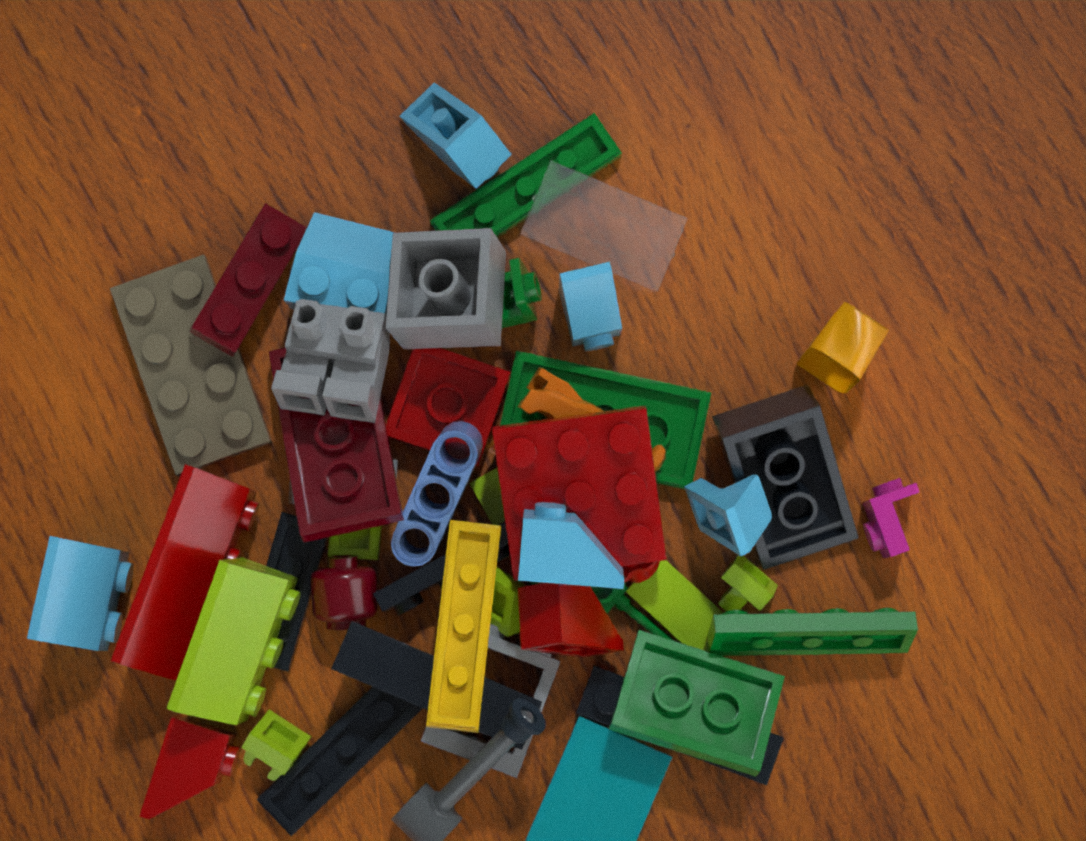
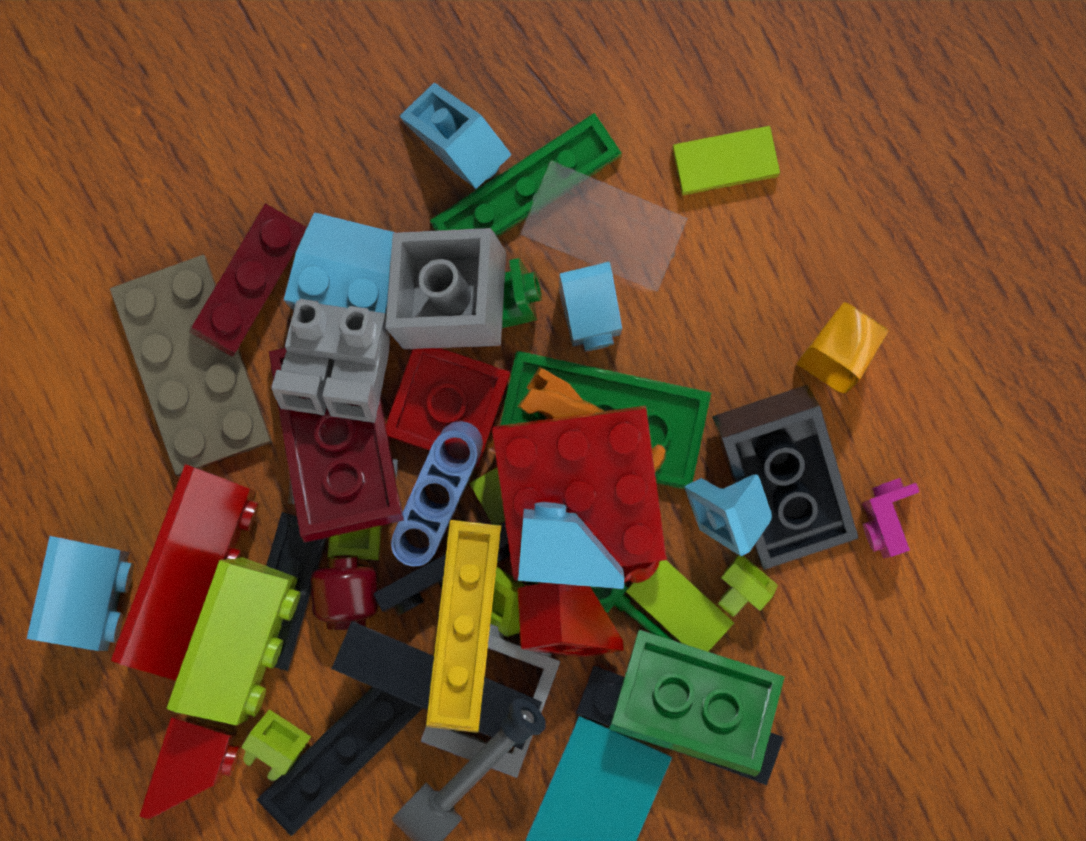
green plate [707,608,918,656] -> none
none -> lime tile [672,126,780,196]

